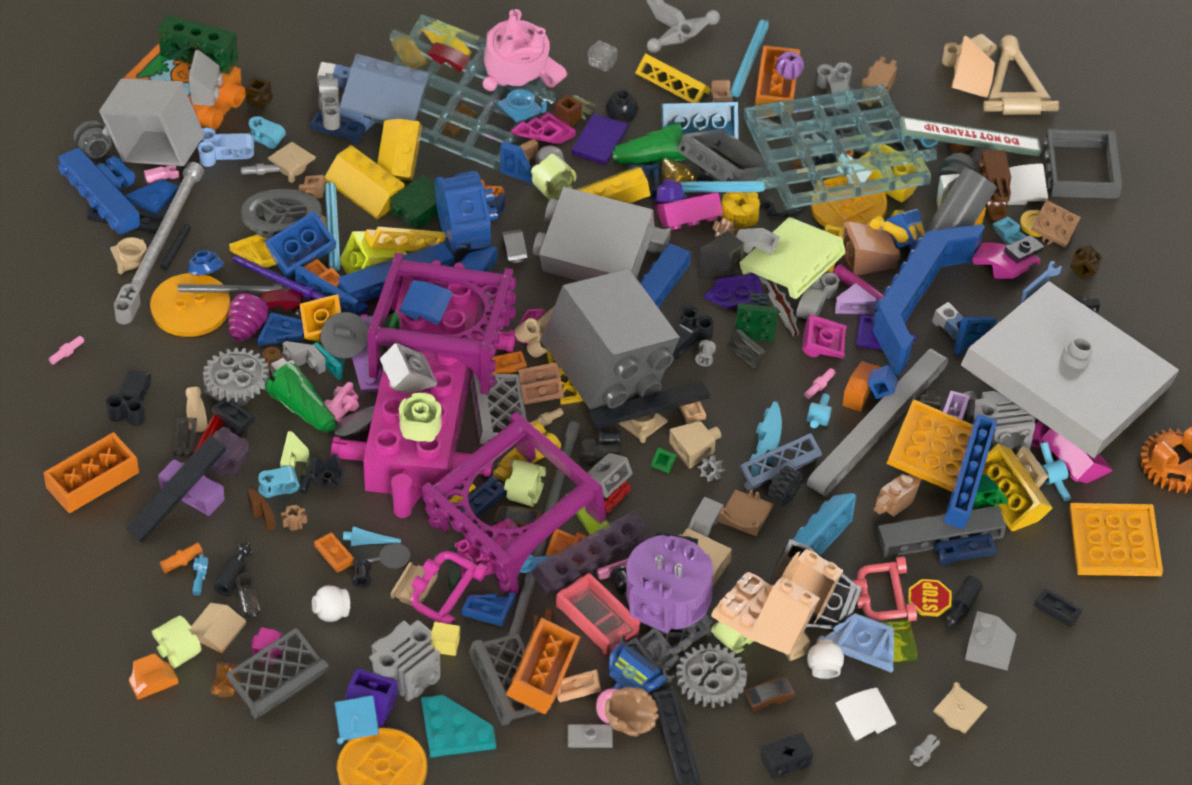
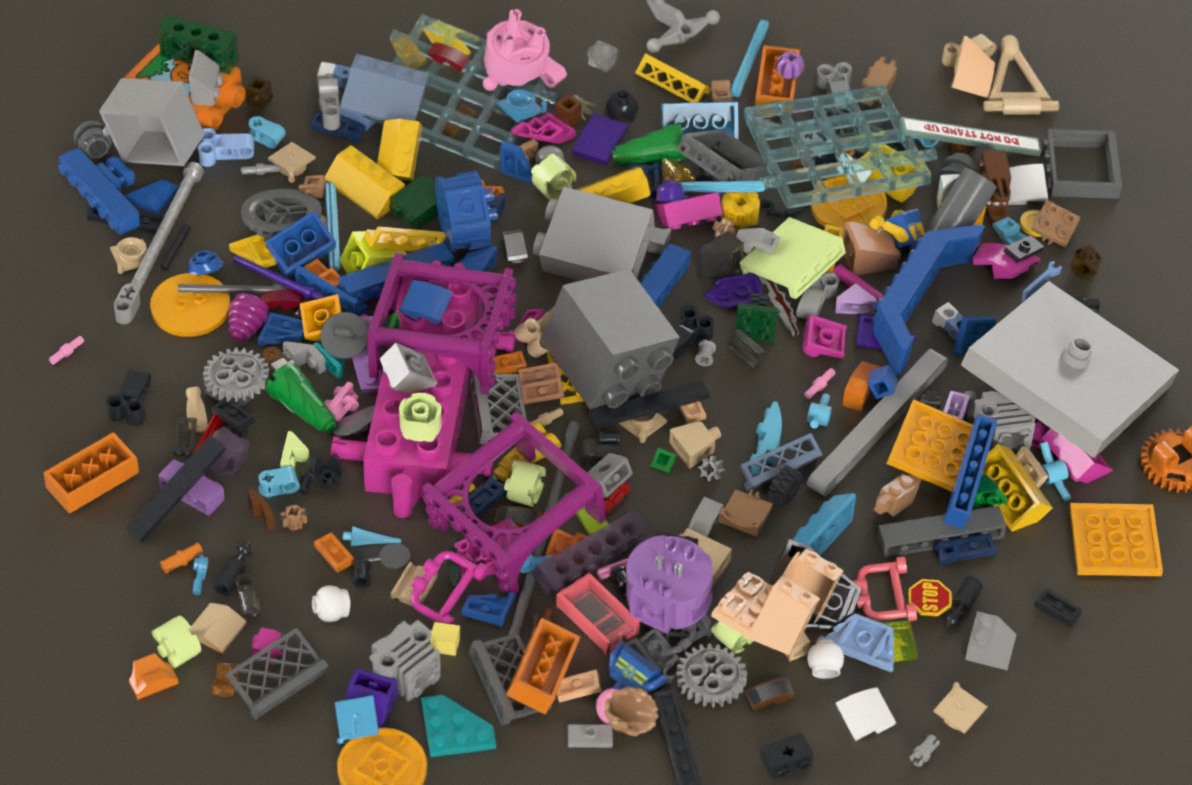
bright pink bar [144,165,179,185] -> none

